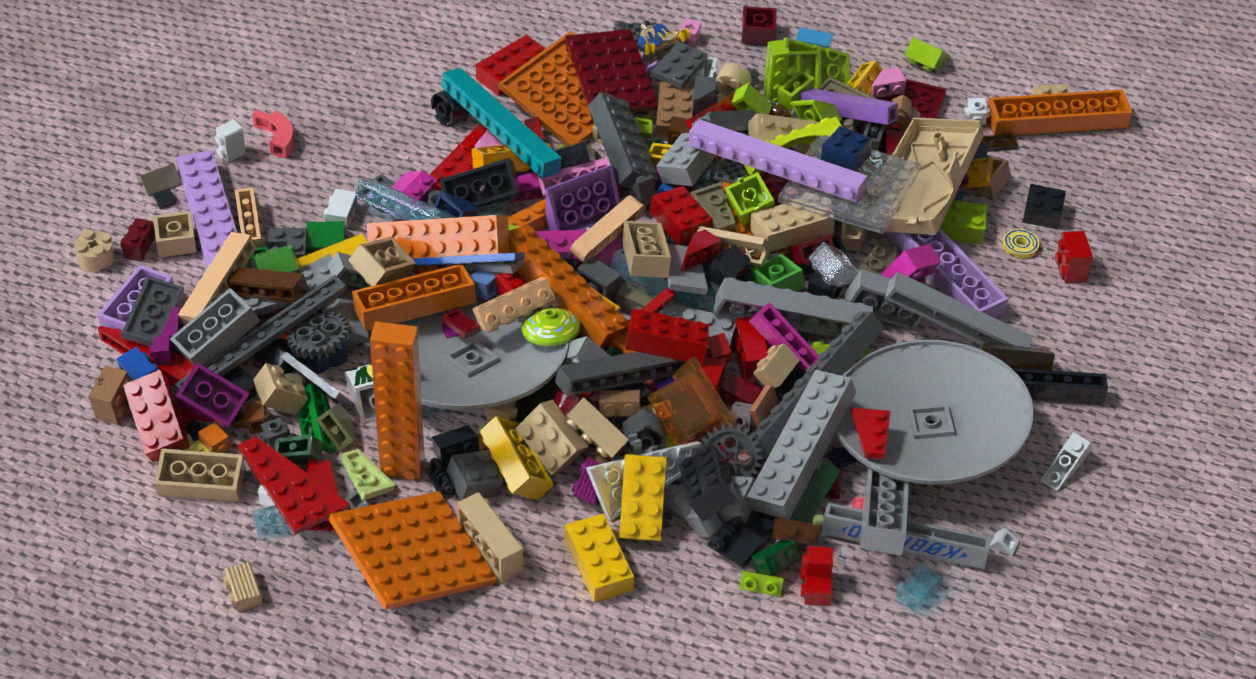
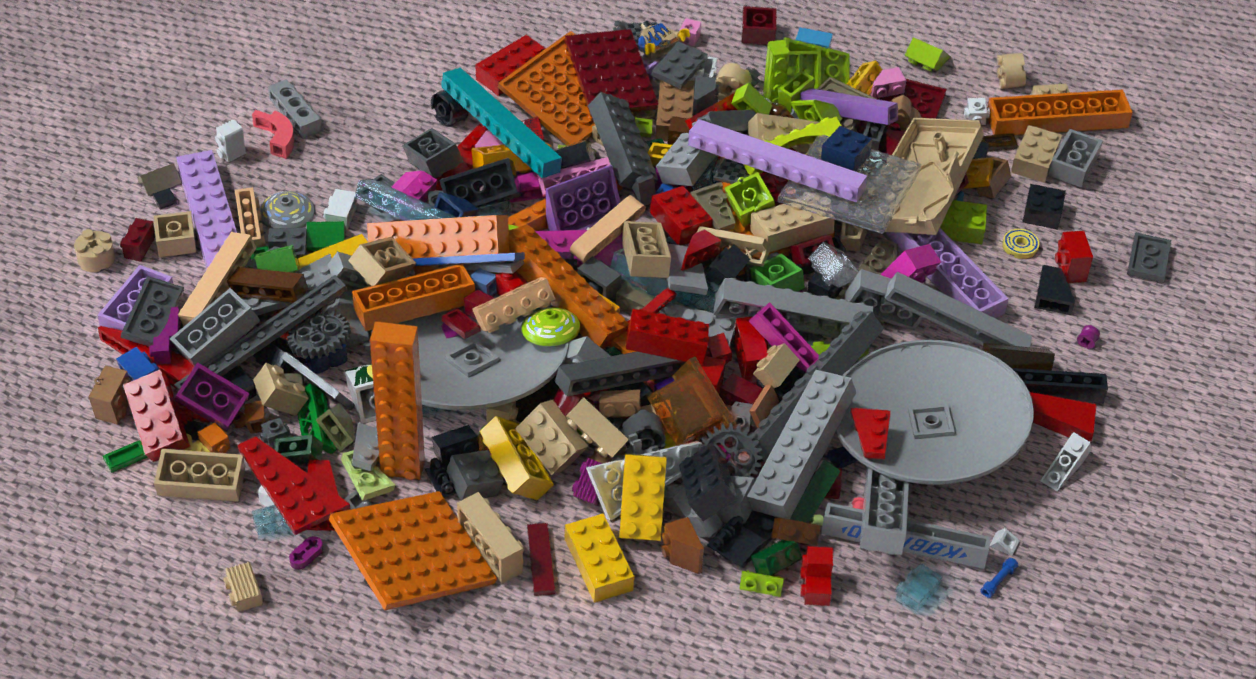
none -> green tile [103,440,148,473]
none -> light grey dish [259,191,314,228]
none -> light grey brick [268,79,322,139]
none -> magenta beam [289,536,323,570]
none -> light grey wing [352,422,379,471]
none -> dark grey brick [402,128,463,178]
none -> dark red brick [464,289,494,319]
none -> dark red tile [527,523,555,596]
none -> dark orange slope [661,517,704,574]
none -> blue bar [980,558,1019,598]
none -> tan brick [997,53,1026,89]
none -> tan brick [1011,125,1062,183]
none -> red slope [1029,392,1097,443]
none -> black slope [1034,265,1075,315]
none -> light grey brick [1048,129,1103,188]
none -> magenta wheel [1077,325,1100,349]
none -> dark grey plate [1127,232,1171,283]

